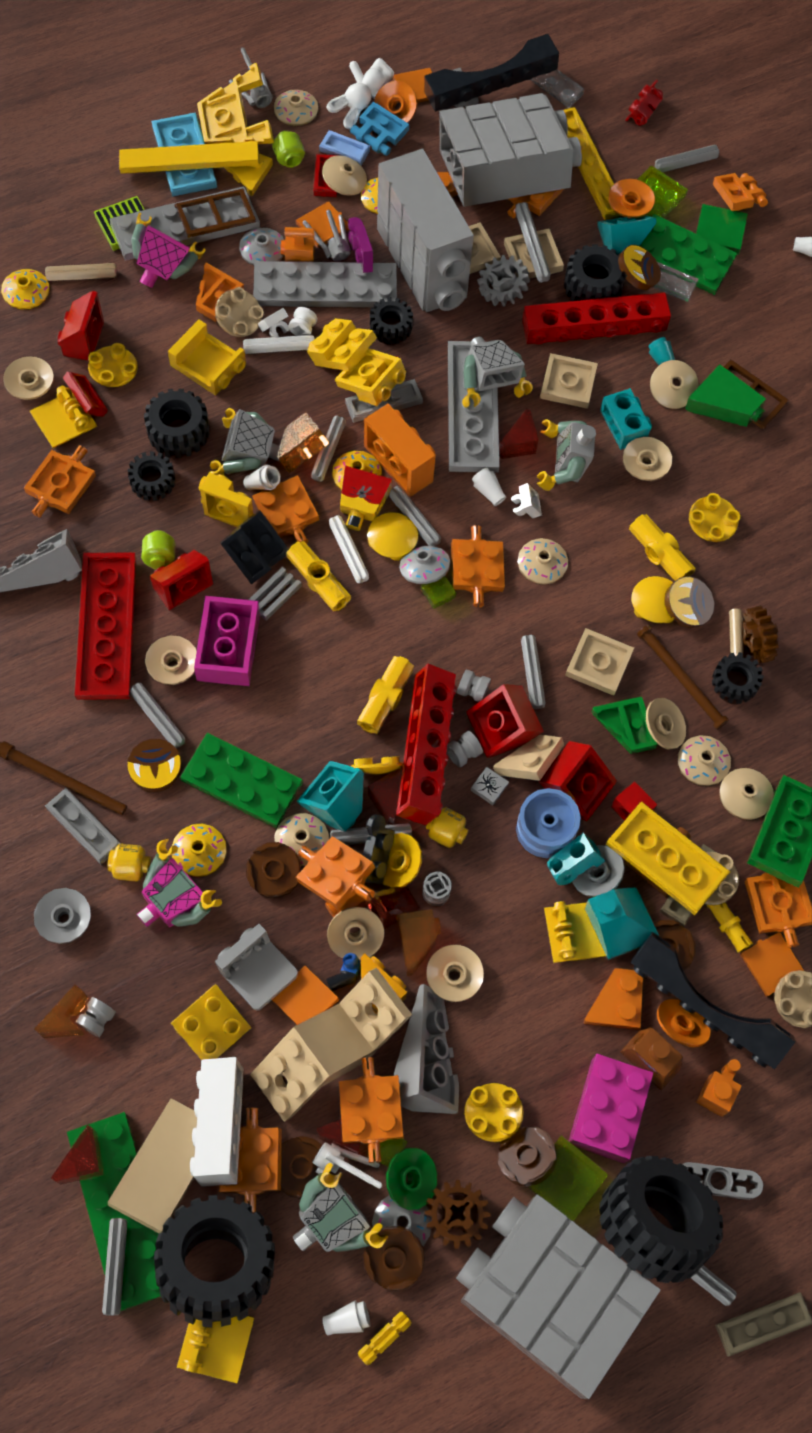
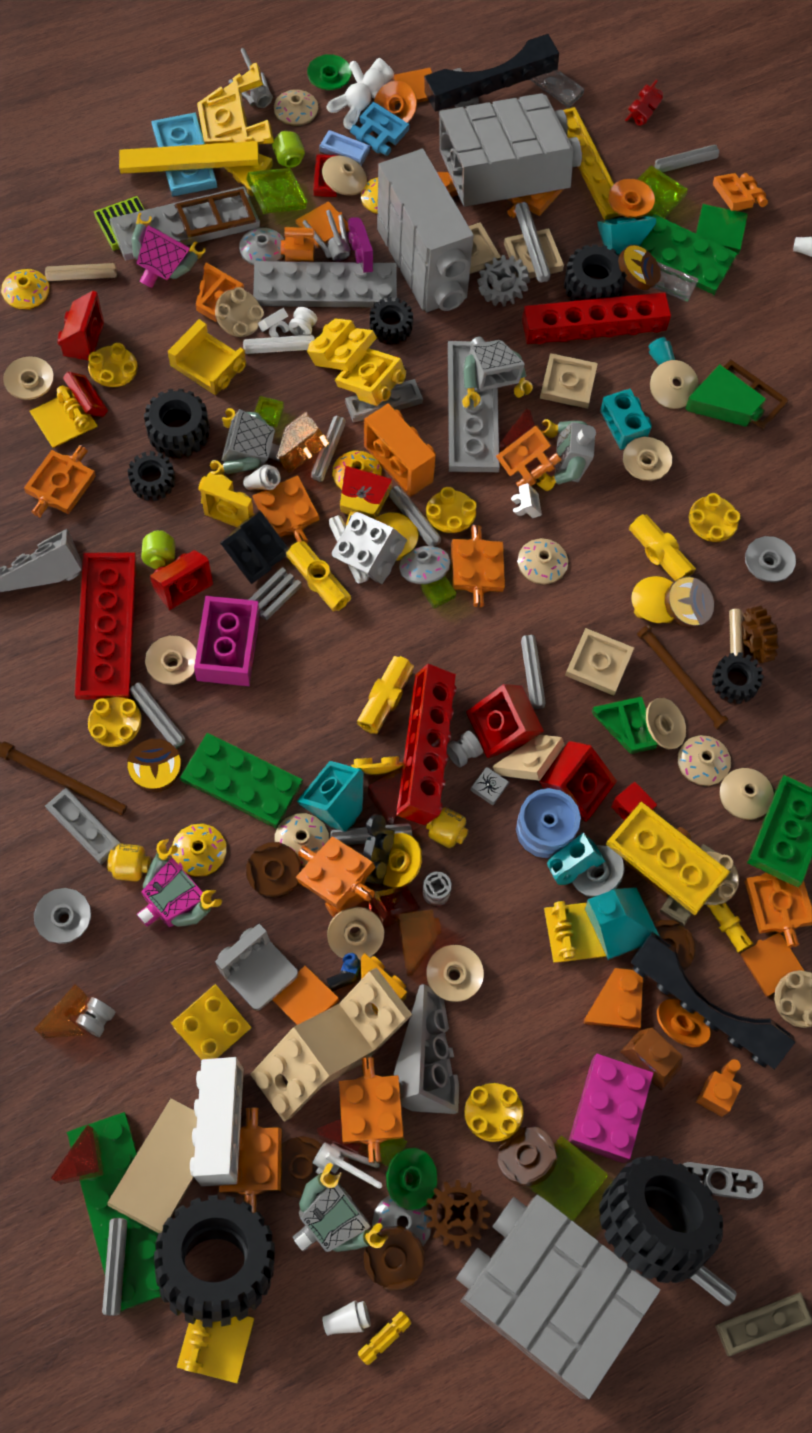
light grey wheel [457,669,491,702] -> none
white cone [472,467,506,506] -> none
none -> yellow dish [88,697,142,747]
none -> clear neon green plate [246,168,308,214]
none -> clear neon green plate [254,396,284,427]
none -> green dish [307,54,351,90]
none -> light grey bracket [332,512,407,584]
none -> yellow dish [426,487,476,533]
none -> orange plate [496,425,562,487]
none -> light grey dish [745,536,796,582]

